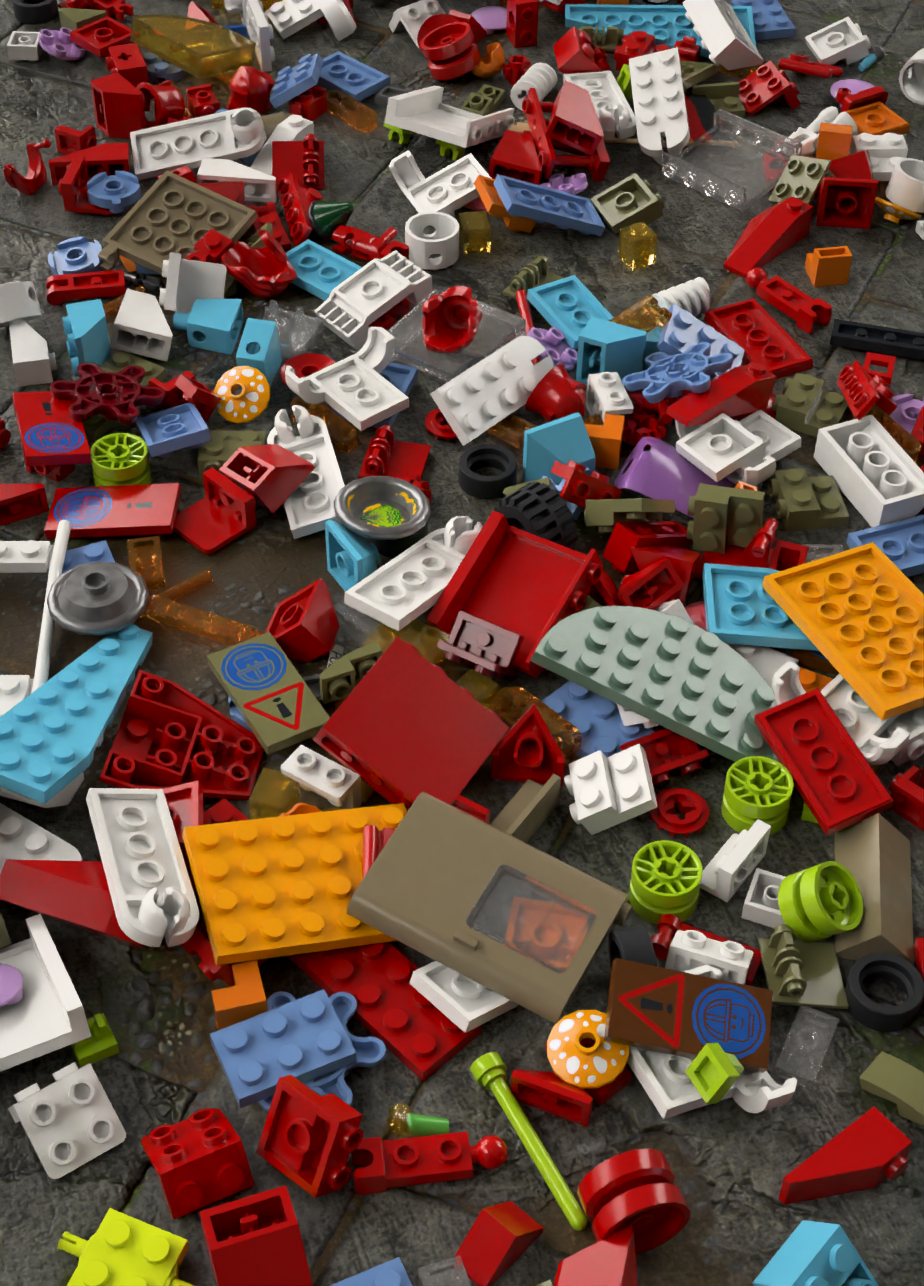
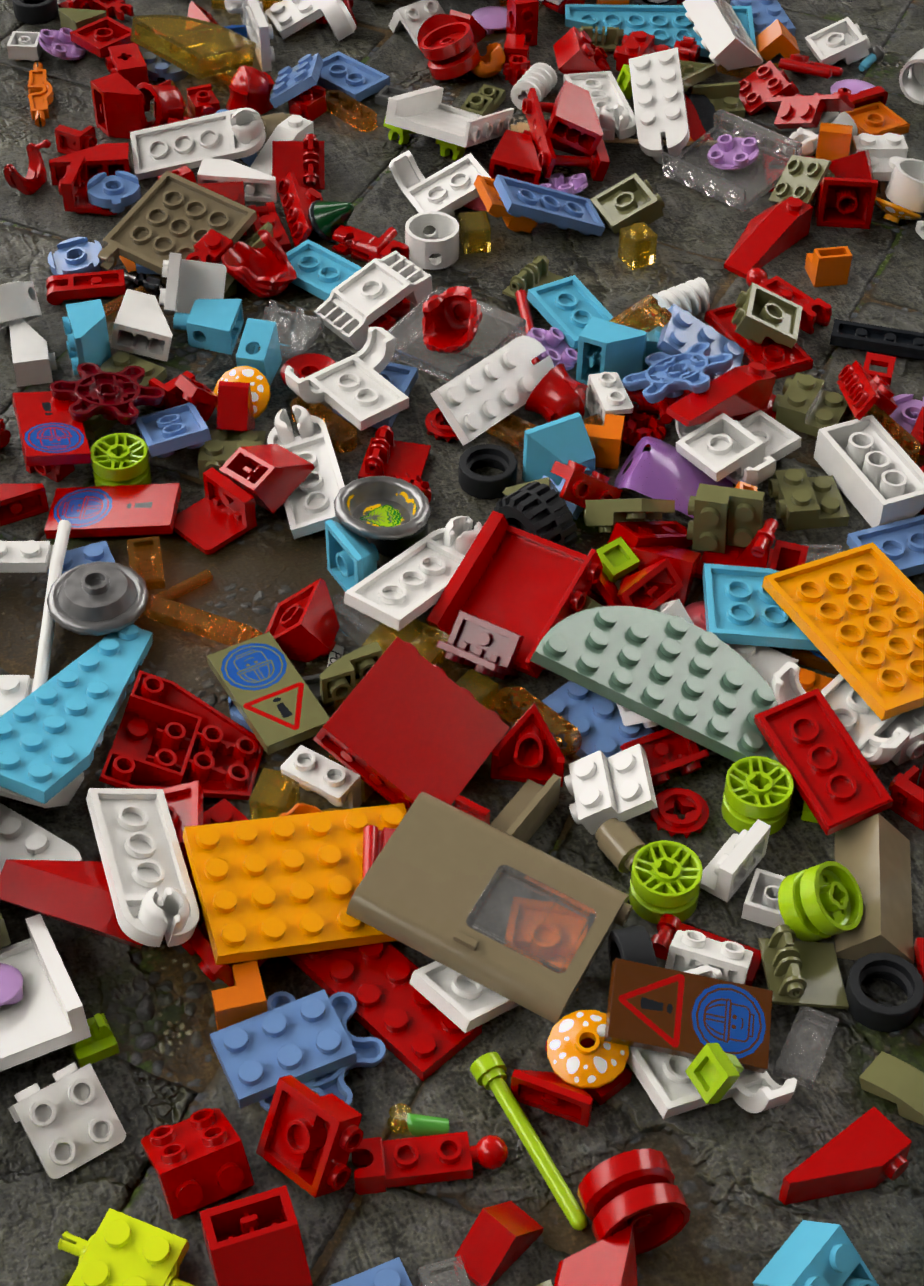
none -> orange piece [27,62,54,127]
none -> red slope [217,381,255,431]
none -> red brick [503,34,530,63]
none -> dark tan brick [595,818,646,873]
none -> lime tile [596,537,640,582]
none -> lavender dish [707,134,759,170]
none -> olive plate [732,282,803,348]
none -> orange piece [755,19,800,62]
none -> red bracket [764,92,855,129]

